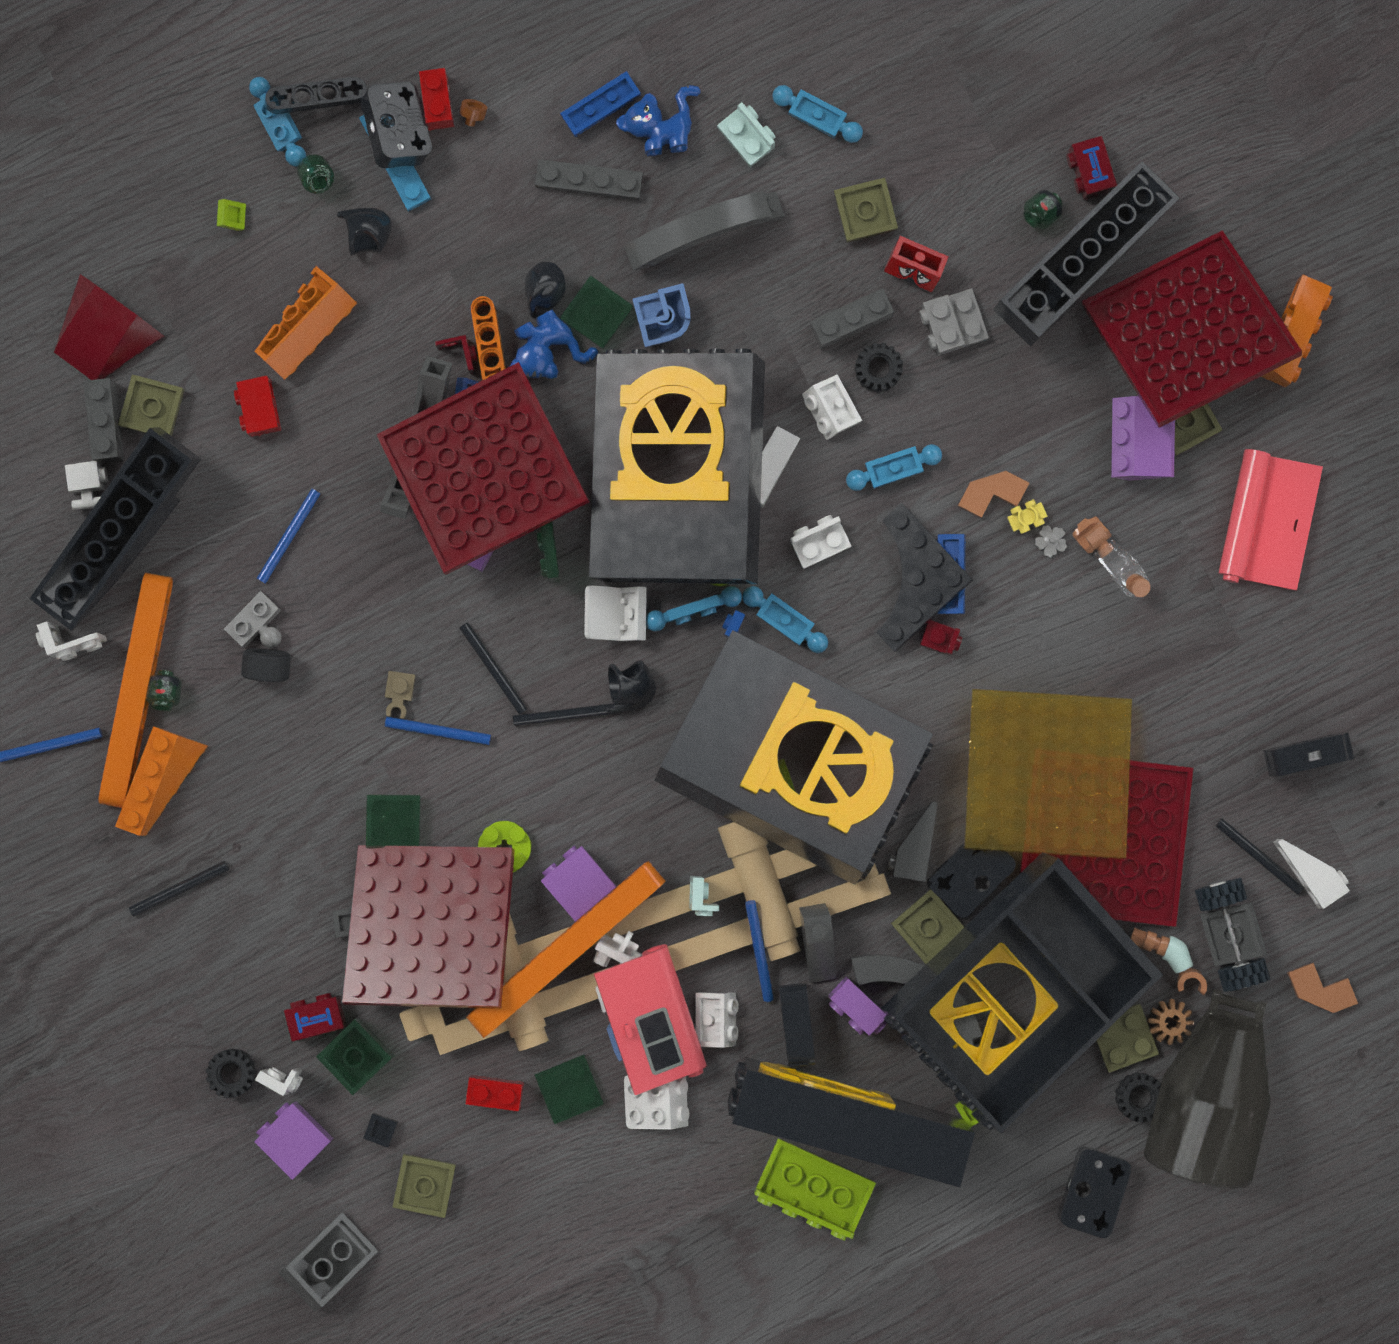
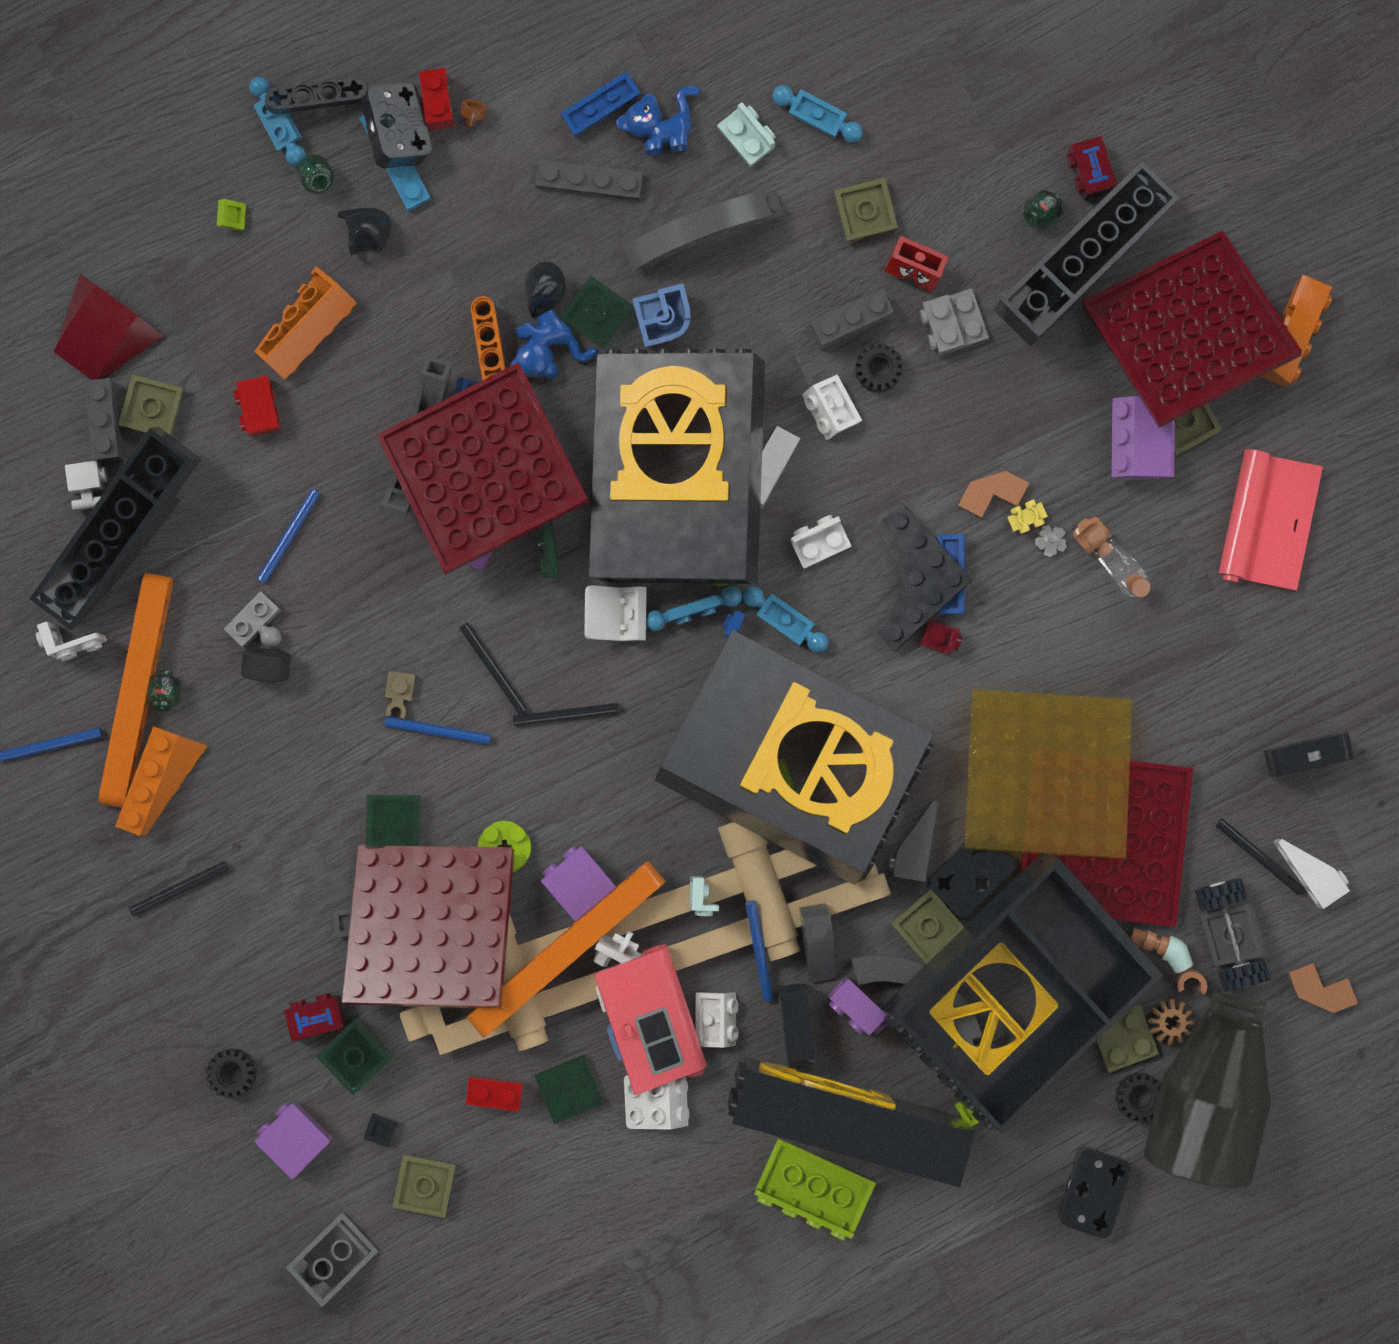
white bracket [255,1067,303,1096] -> none
dark red bracket [435,335,477,374] -> none
black piece [606,660,656,713] -> none
dark azure plate [846,444,942,491] -> none

